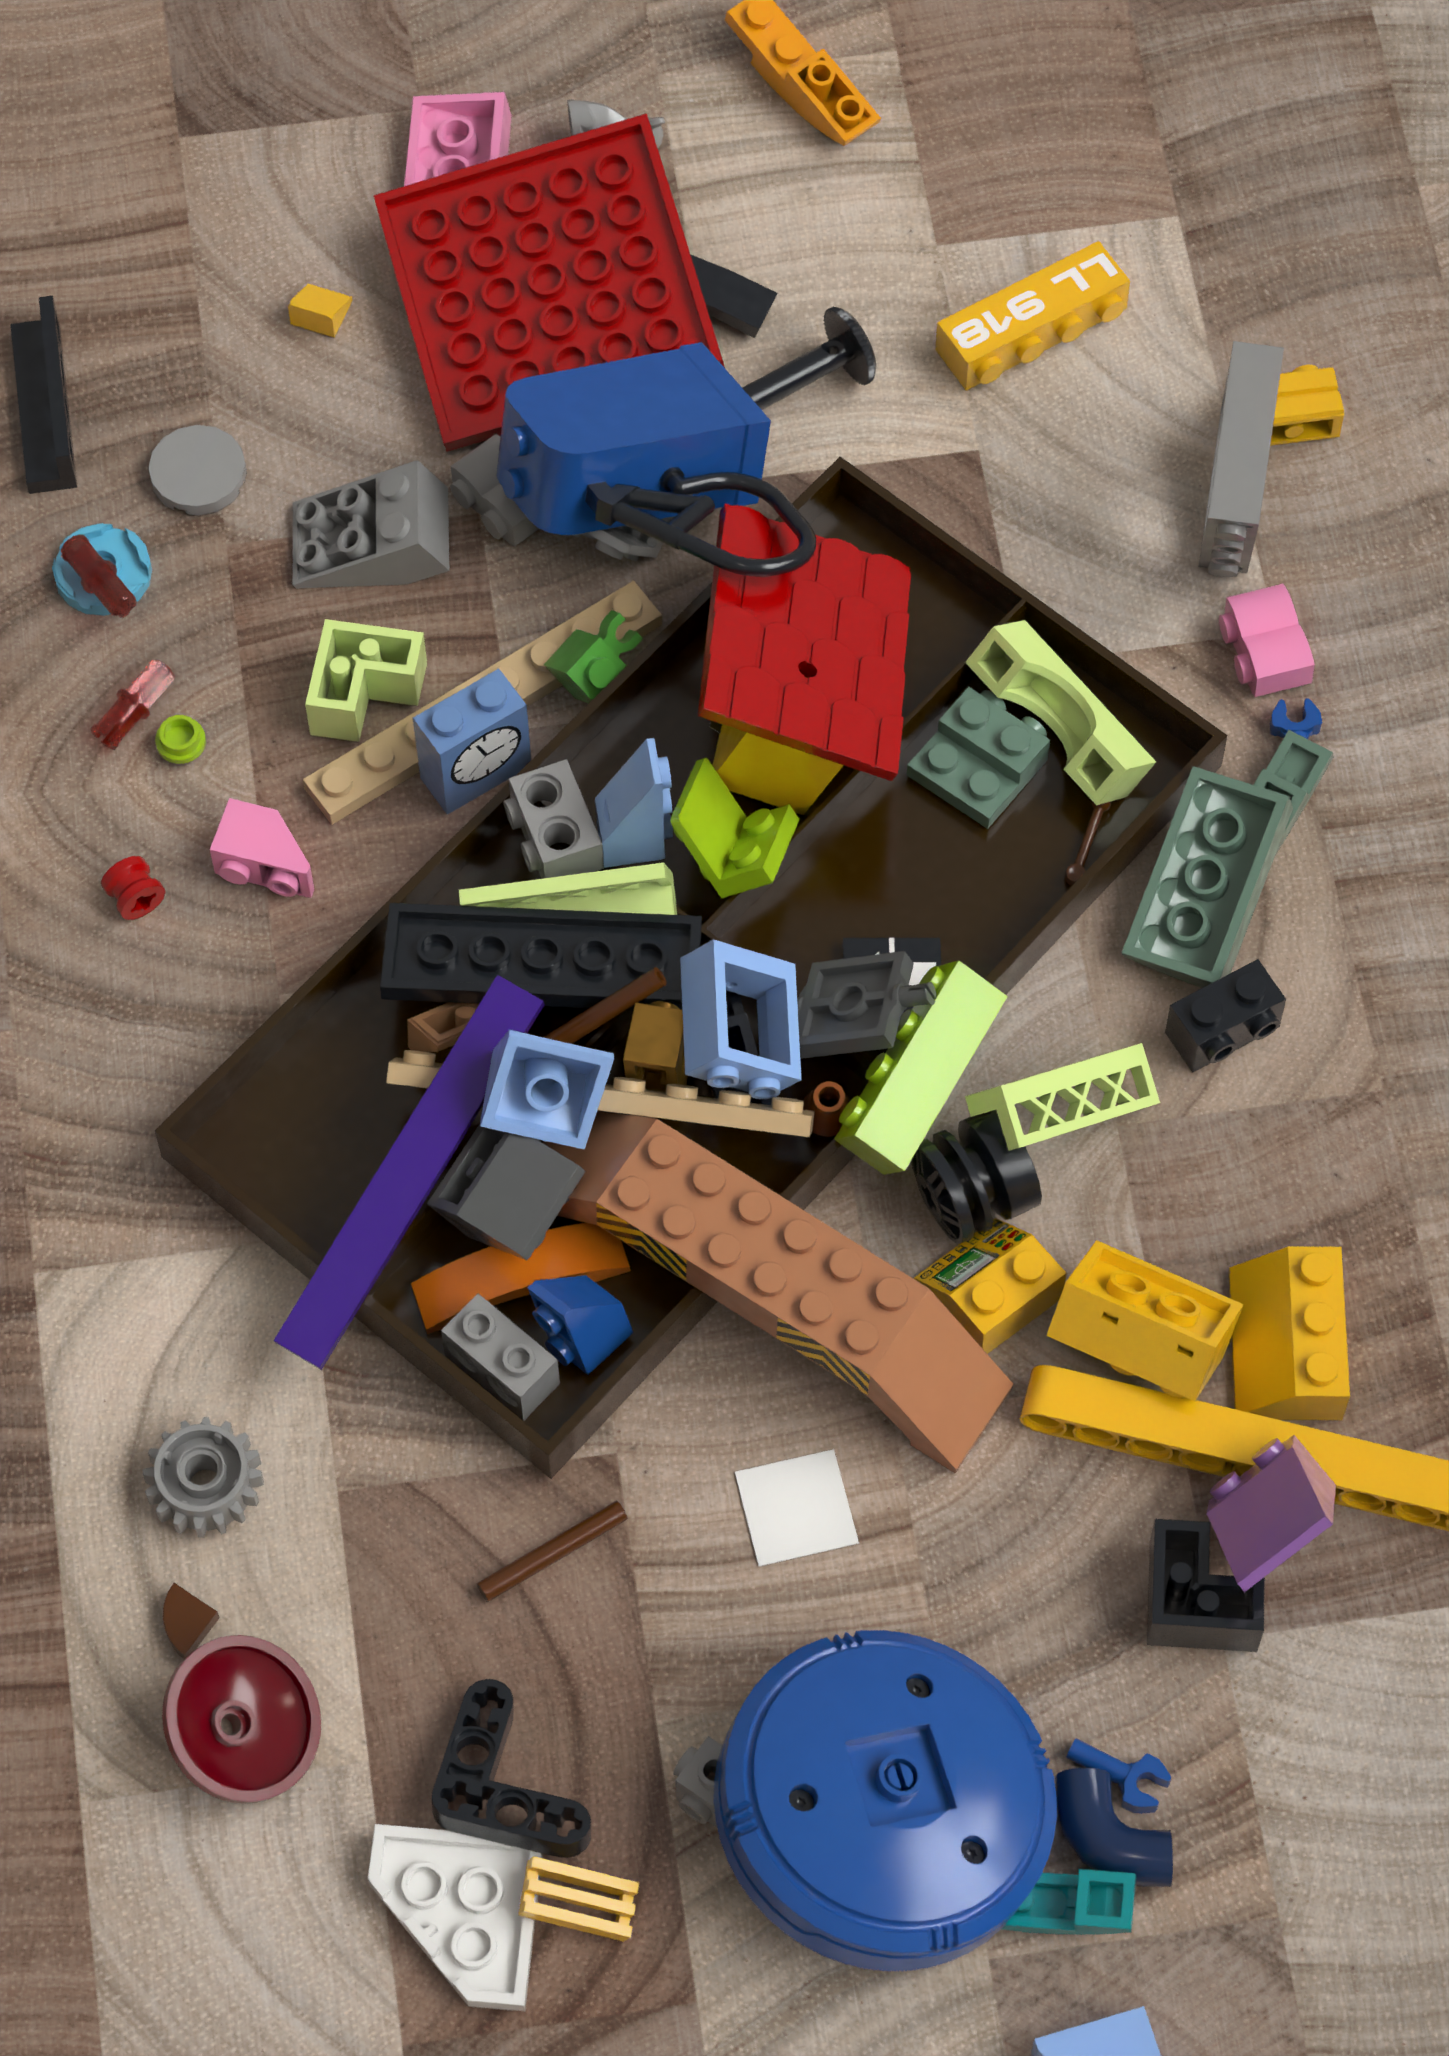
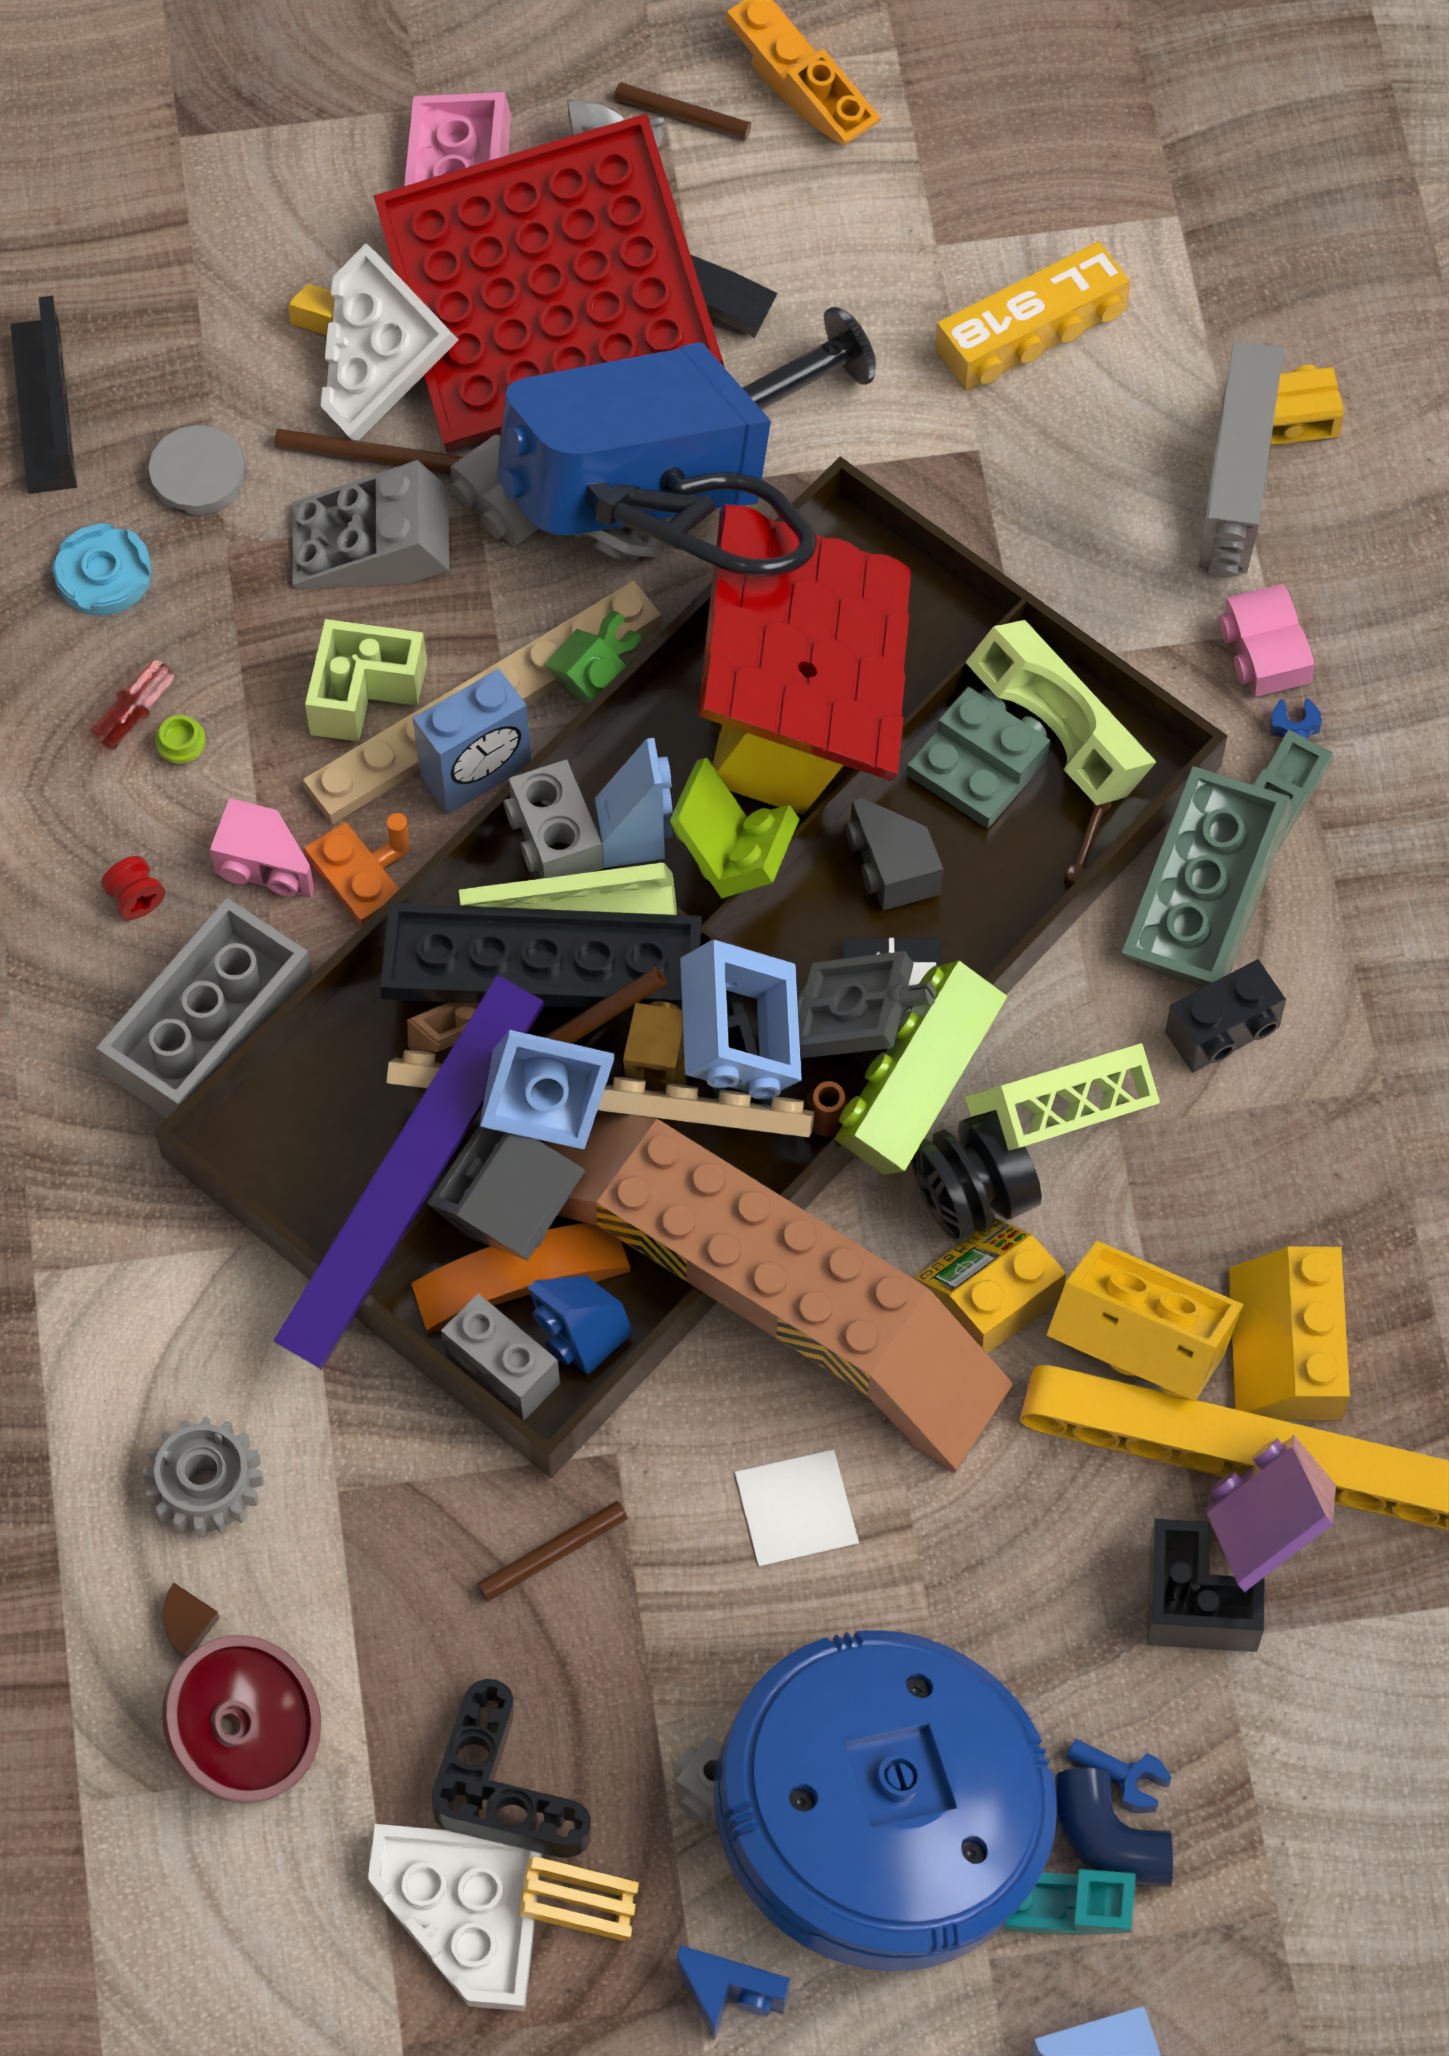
clear red axle [61,535,136,618] -> none
none -> light grey brick [96,898,313,1118]
none -> reddish brown bar [274,428,463,474]
none -> orange plate [304,813,410,927]
none -> white plate [321,243,459,441]
none -> reddish brown bar [614,82,751,140]
none -> blue slope [677,1945,790,2040]
none -> dark grey slope [844,798,944,910]

